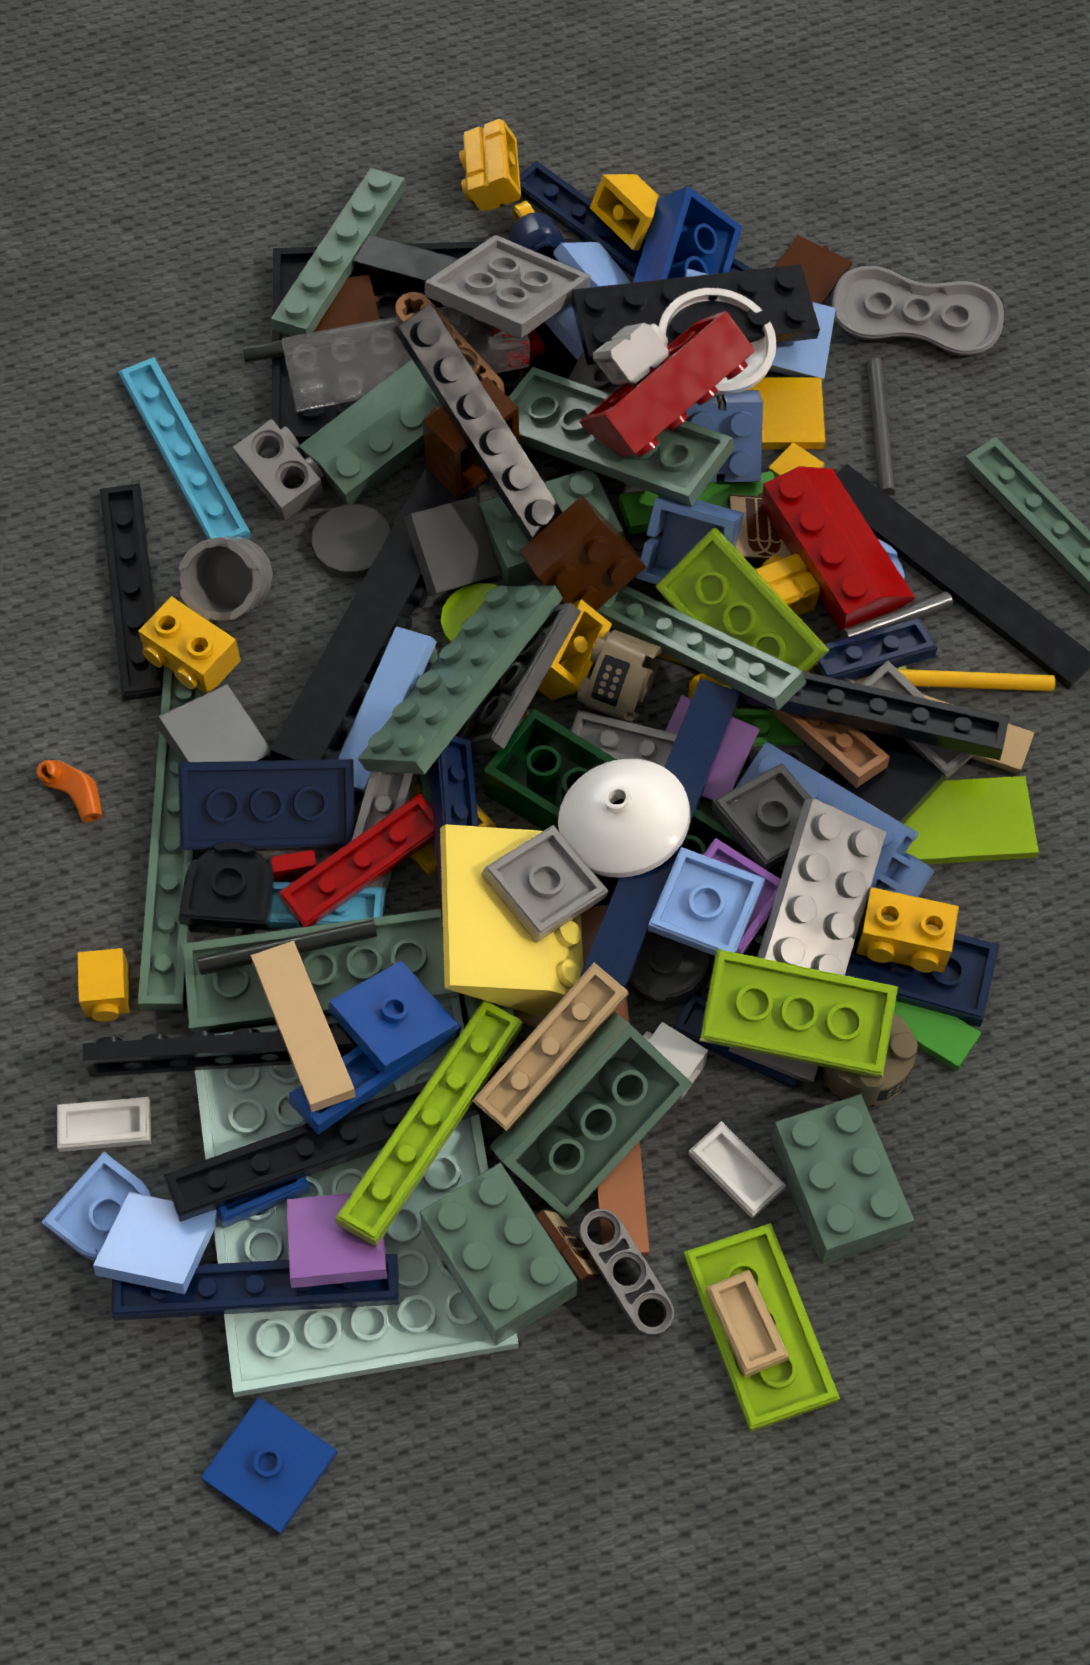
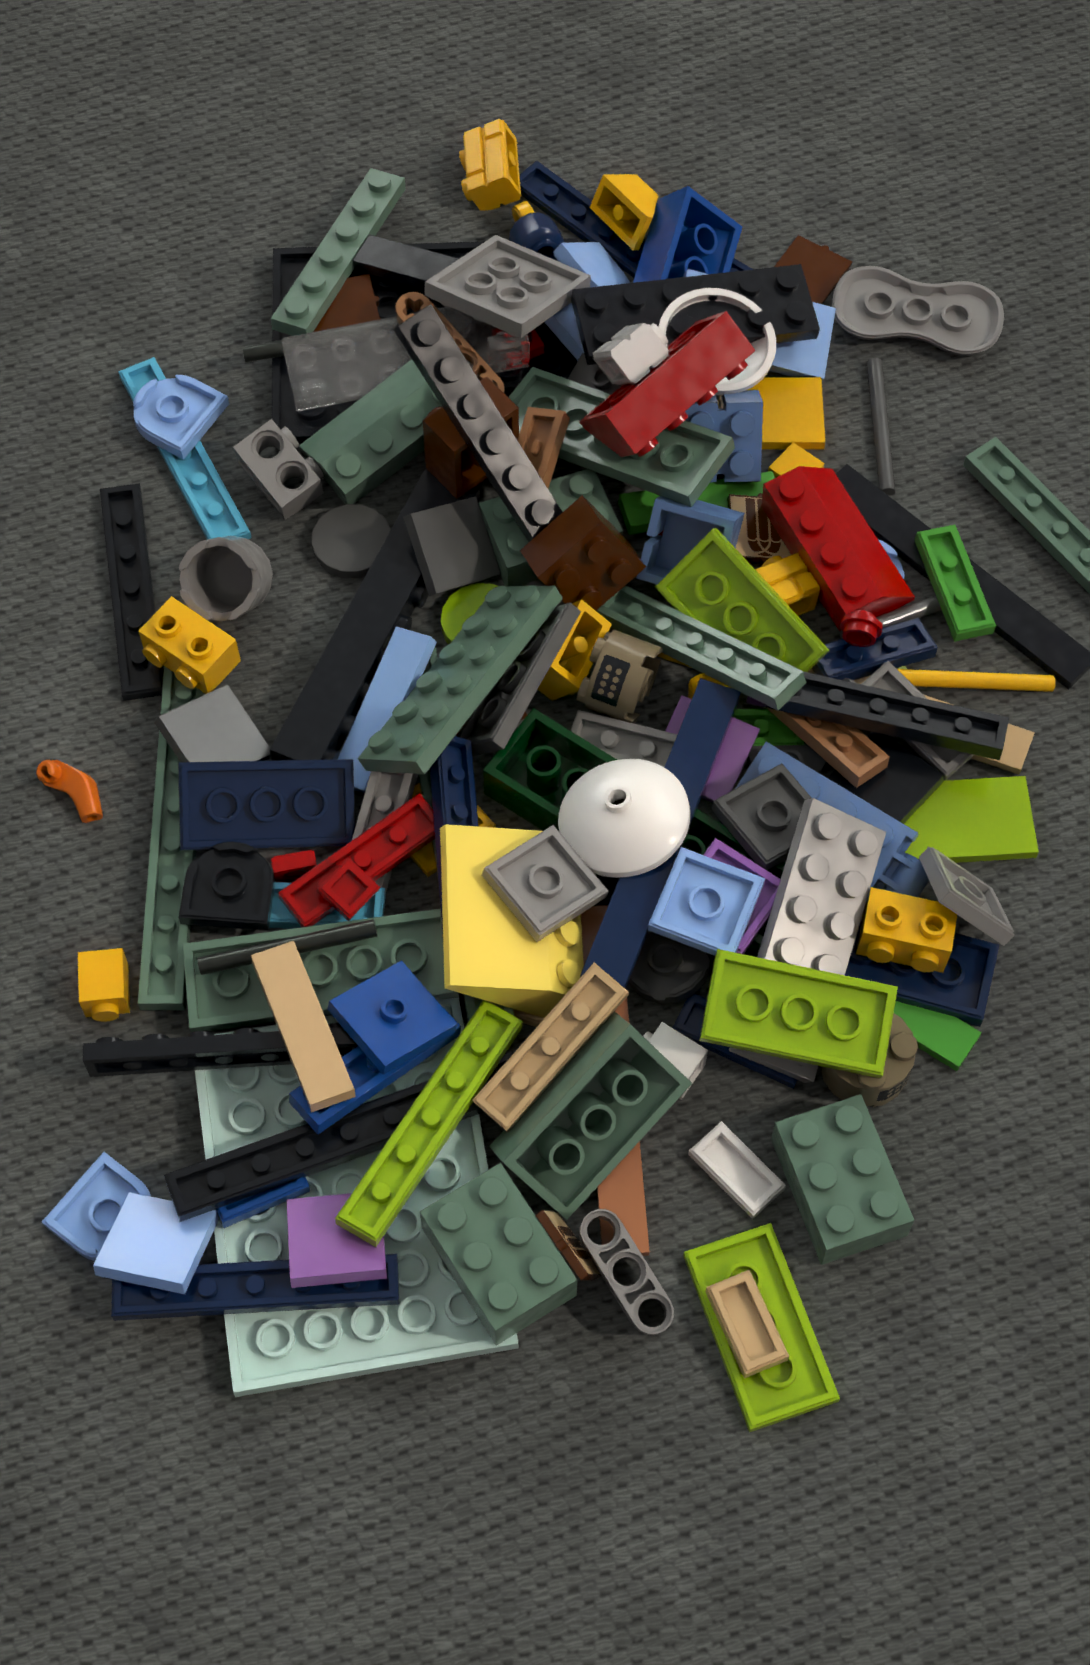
white tile [57,1097,151,1152] -> none
blue plate [201,1397,338,1535] -> none
none -> light blue tile [133,375,229,460]
none -> red tile [317,857,381,921]
none -> medium nougat plate [517,407,570,488]
none -> red plate [840,610,883,647]
none -> bright green tile [914,524,996,642]
none -> light grey tile [919,847,1014,946]

